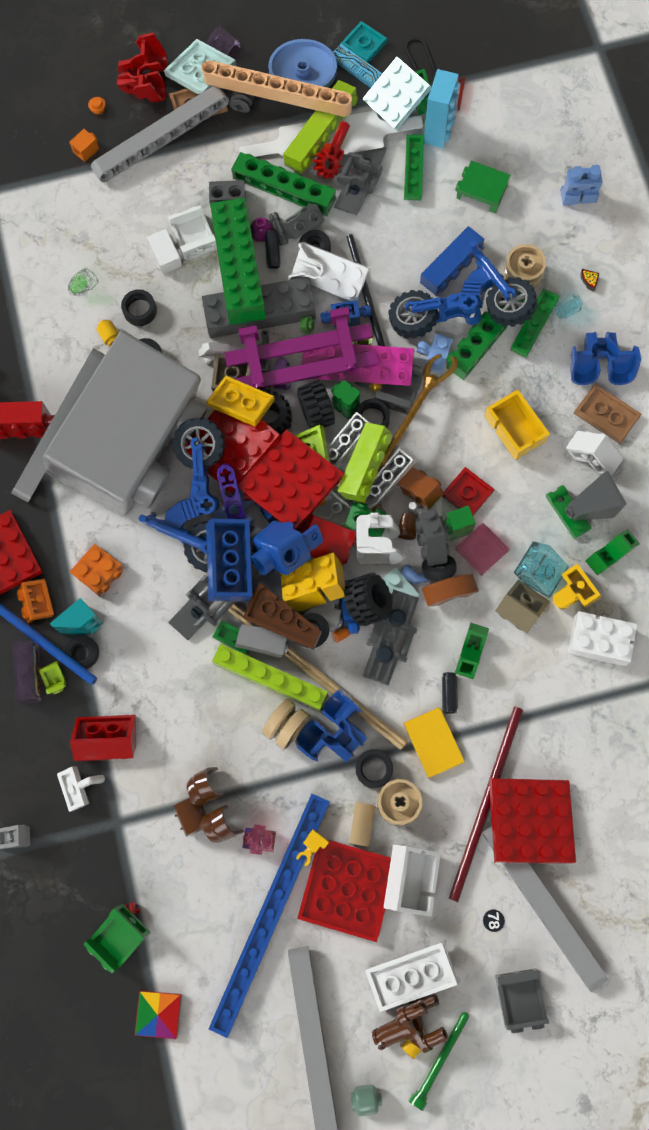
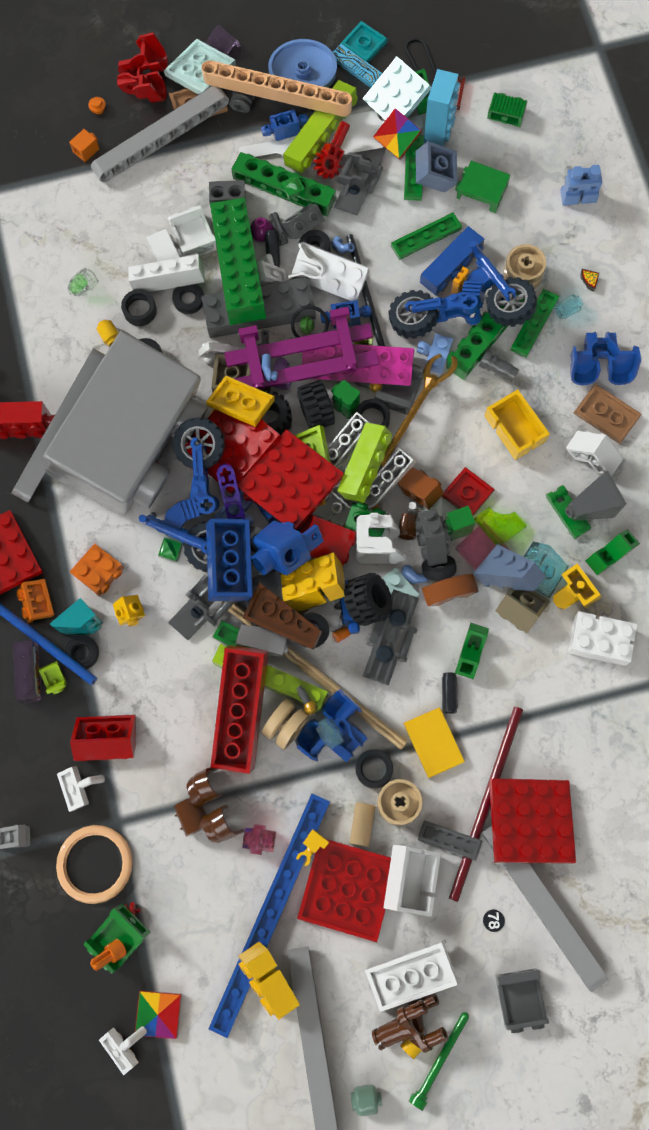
none -> light nougat wedge [56,825,133,904]
none -> orange piece [90,939,126,971]
none -> white plate [99,1027,147,1075]
none -> yellow brick [112,595,145,627]
none -> white brick [128,254,205,292]
none -> green tile [158,538,183,562]
none -> black tyre [172,284,204,314]
none -> red brick [210,645,269,774]
none -> yellow piece [238,942,300,1020]
none -> white plate [256,254,288,284]
none -> blue piece [261,109,309,141]
none -> medium blue arm [261,354,277,381]
none -> green tile [281,175,305,199]
none -> black tyre [291,305,329,338]
none -> piece [296,686,318,715]
none -> clear light blue brick [316,718,344,750]
none -> medium blue arm [331,236,355,254]
none -> tile [373,108,422,160]
none -> green plate [391,212,462,260]
none -> sand blue brick [416,141,457,193]
none -> dark grey plate [418,820,483,861]
none -> light orange tile [451,266,469,294]
none -> sand blue wedge [473,544,546,591]
none -> clear neon green tile [474,507,527,546]
none -> dark grey axle [479,350,519,382]
none -> green brick [487,92,528,127]

